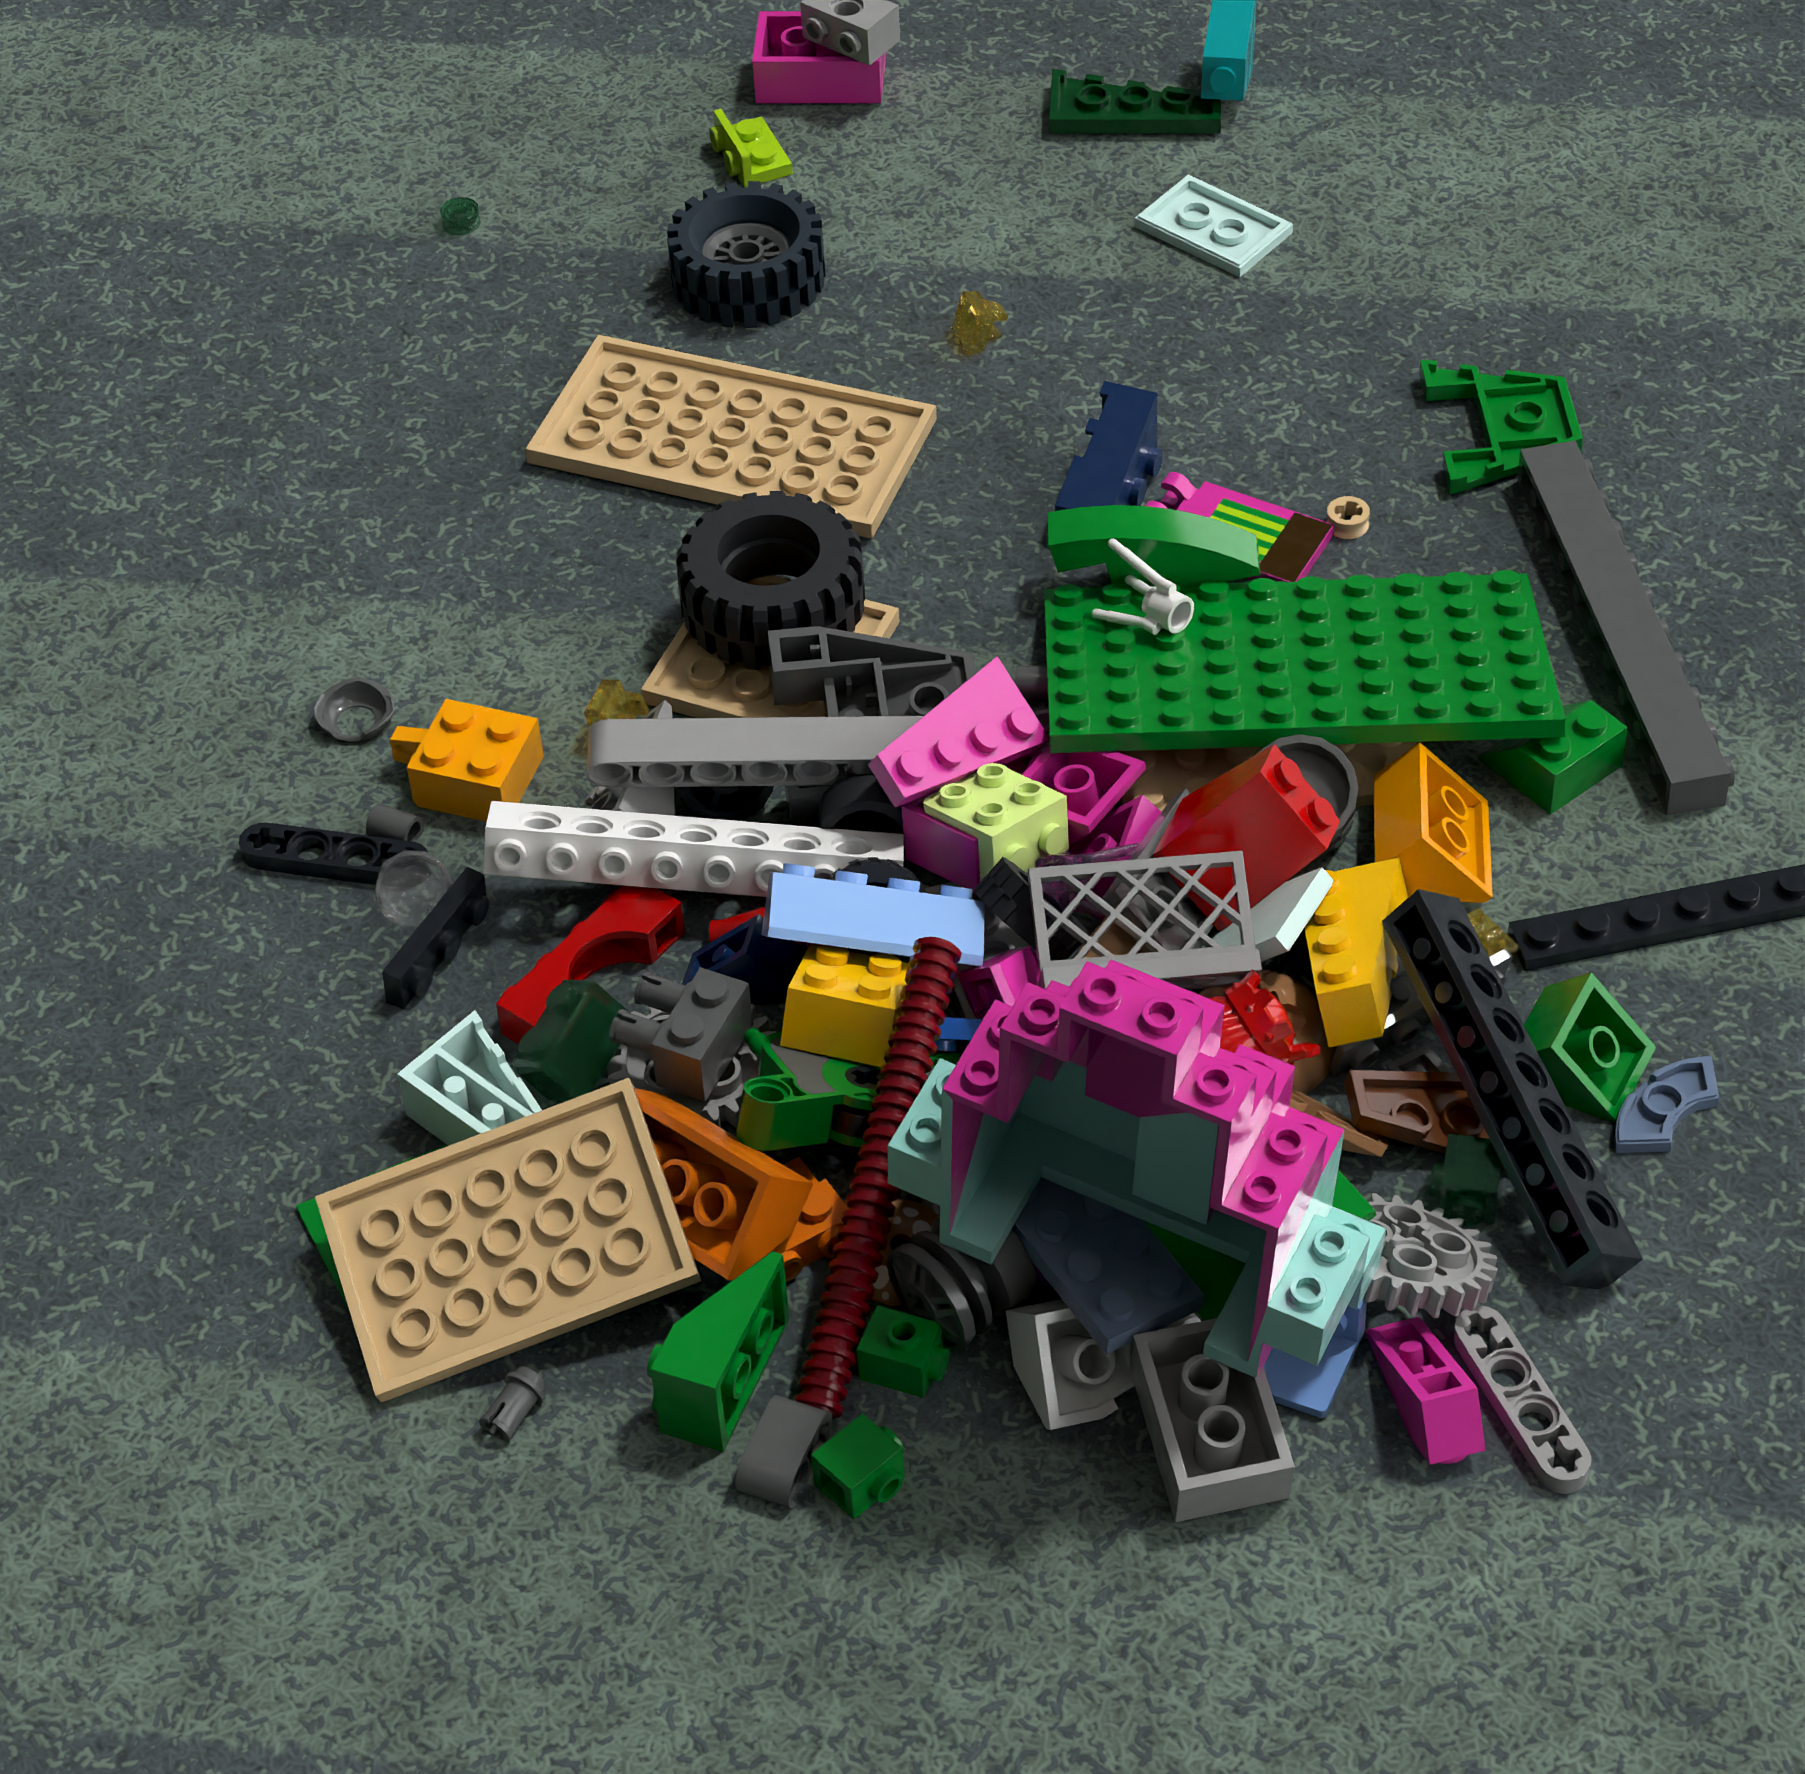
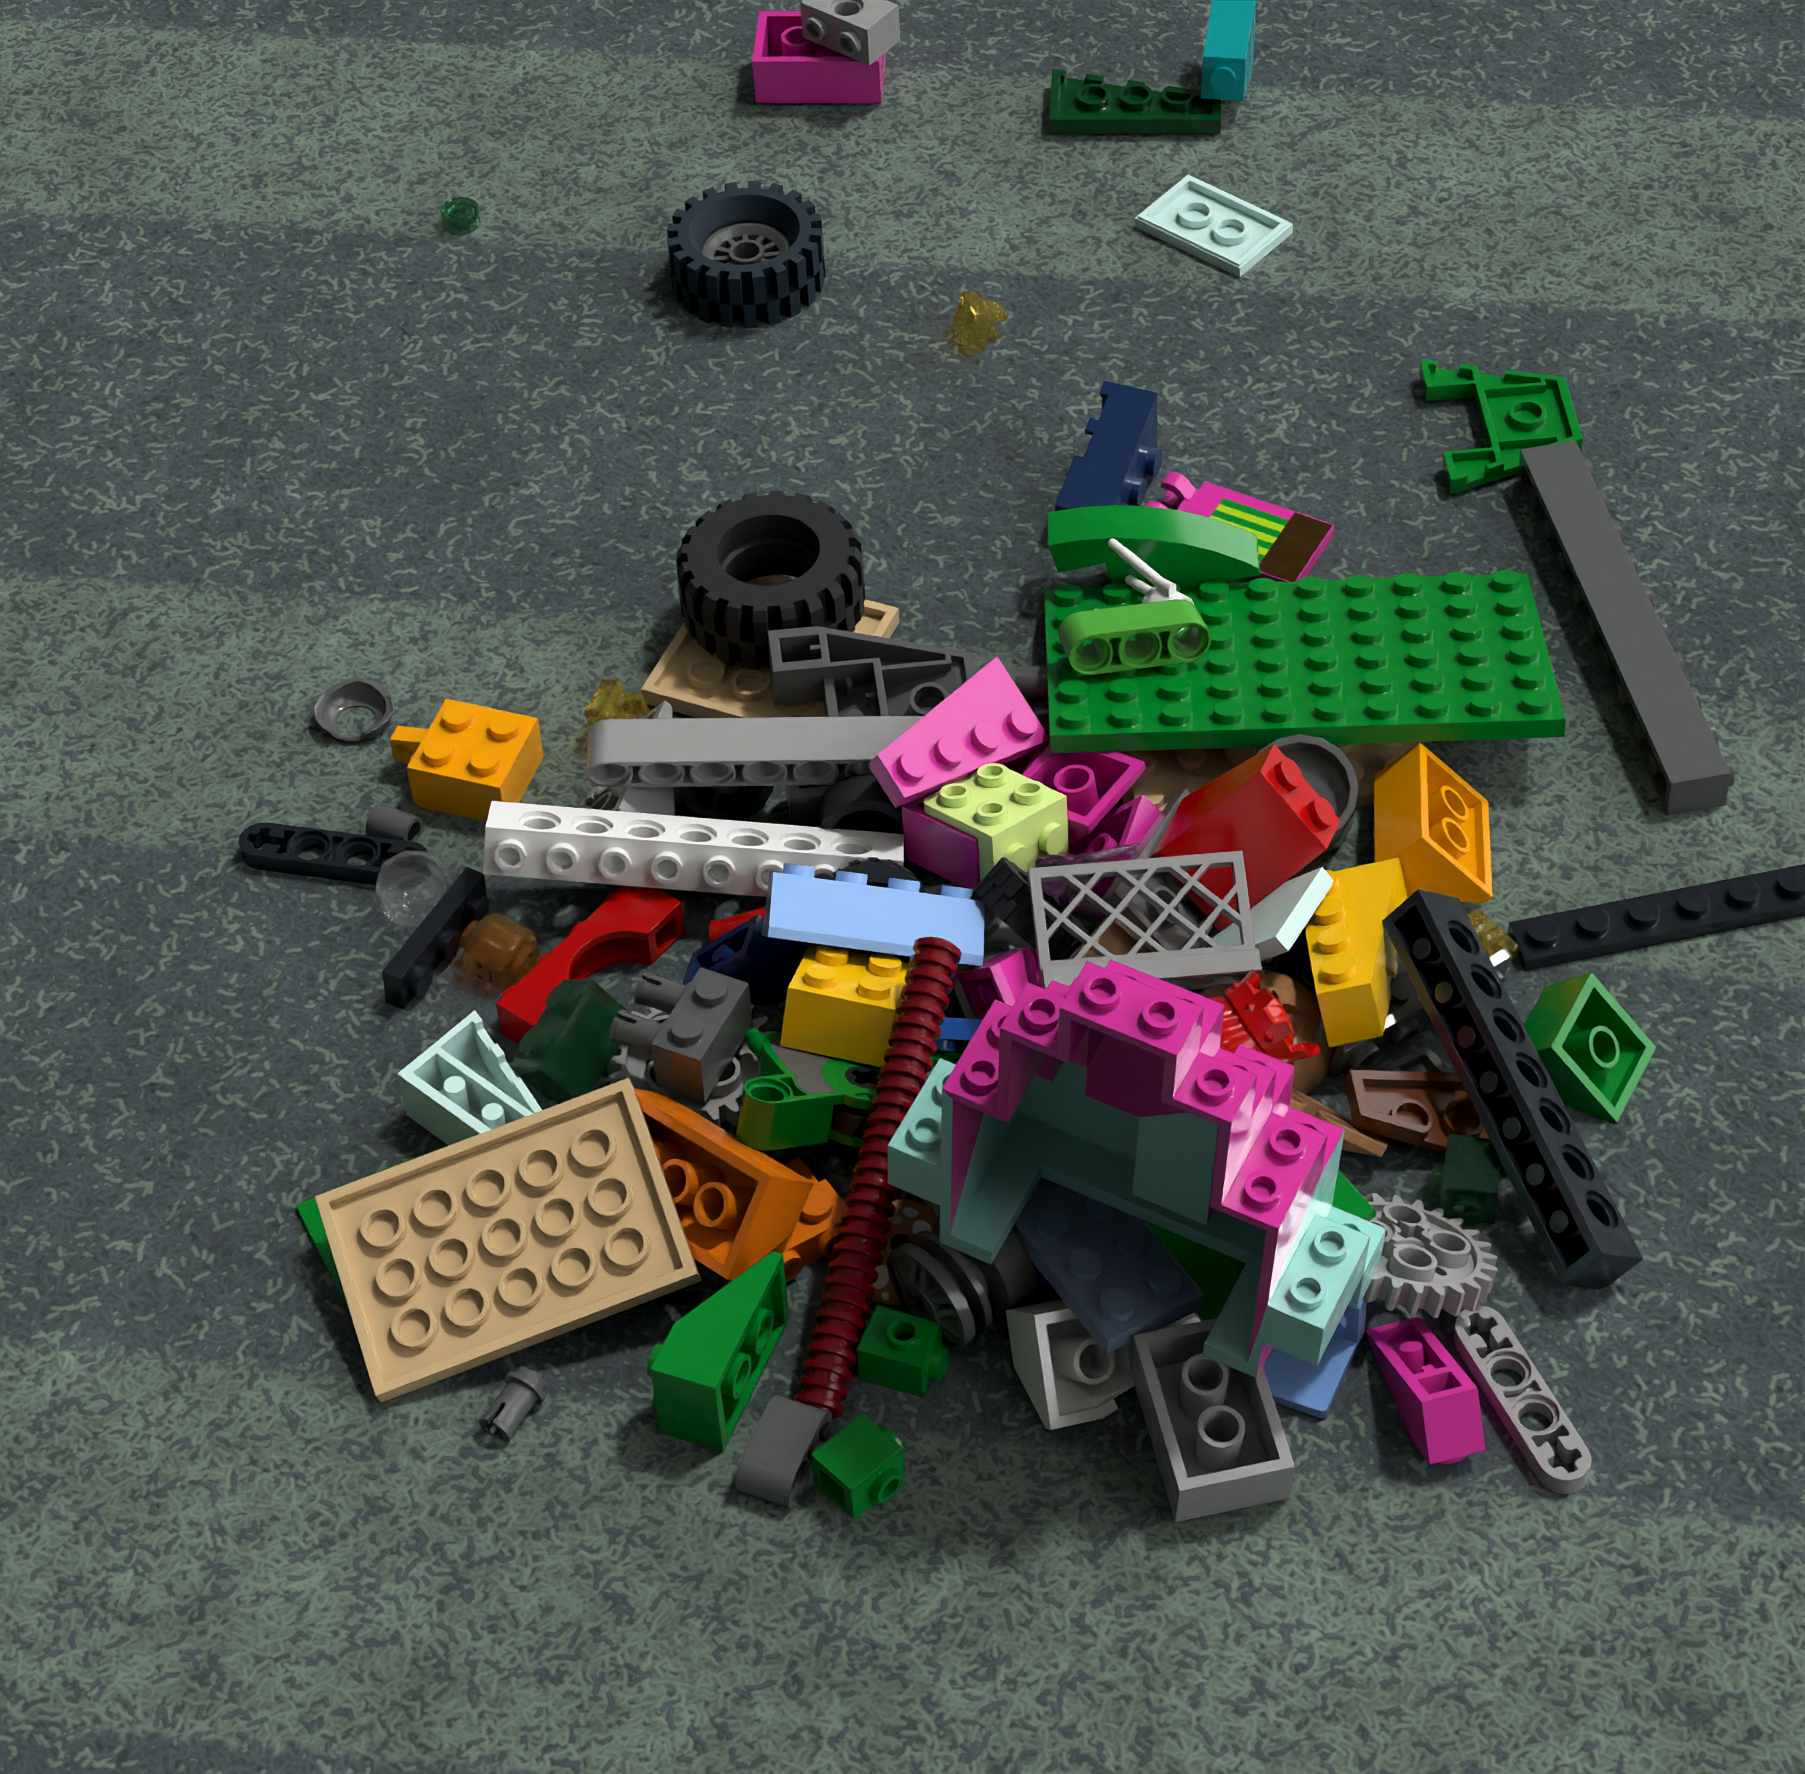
tan plate [525,335,937,539] -> none
lime bracket [709,108,793,188] -> none
tan bush [1327,496,1370,539] -> none
green slope [1479,700,1628,815] -> none
sand blue tile [1614,1056,1719,1153] -> none
none -> clear orange head [460,912,541,989]
none -> bright green beam [1058,599,1211,675]

